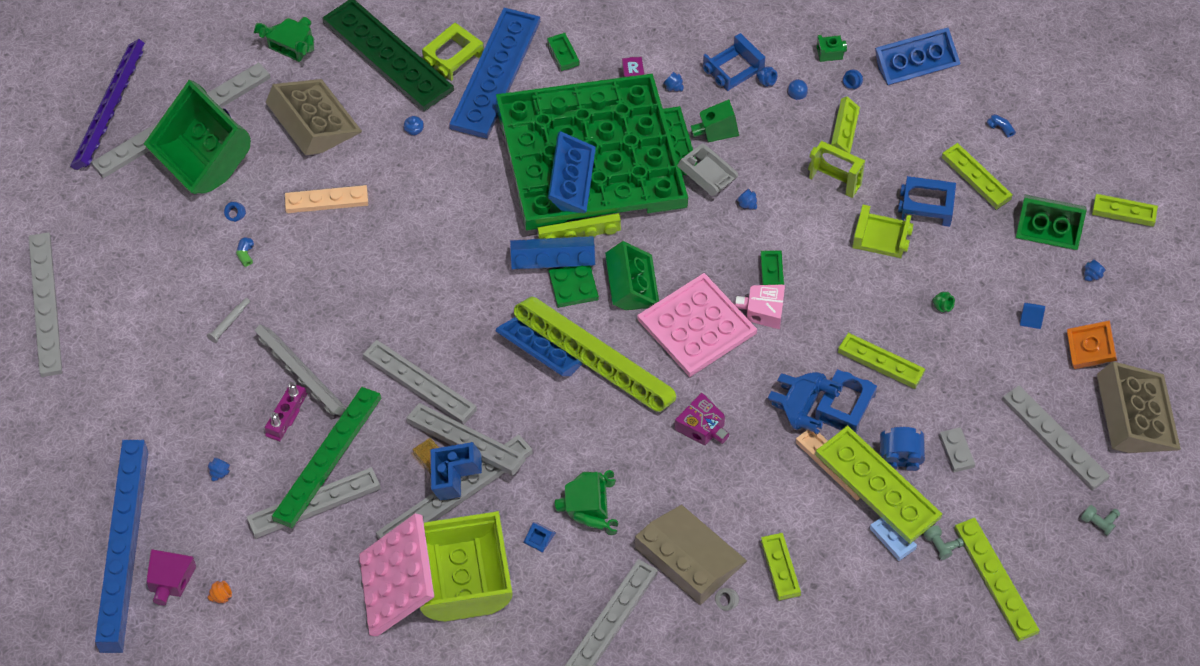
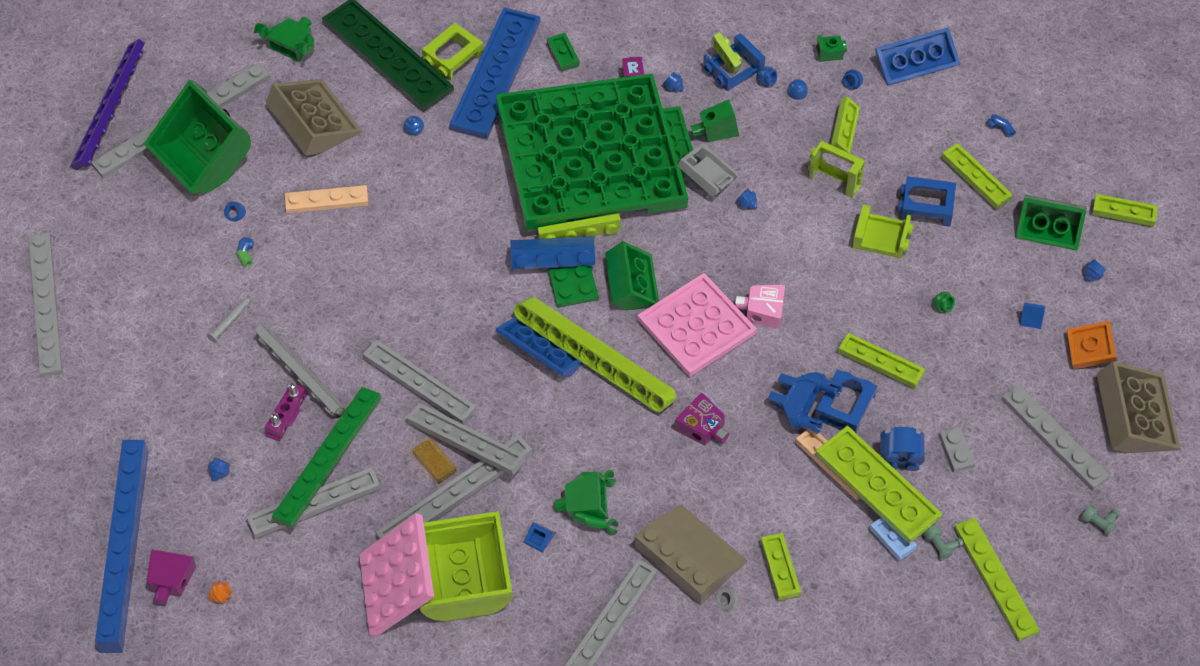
blue brick [430,442,482,501] -> none
blue slope [548,131,596,213] -> none
green plate [760,250,784,285] -> none
none -> lime plate [711,32,742,74]

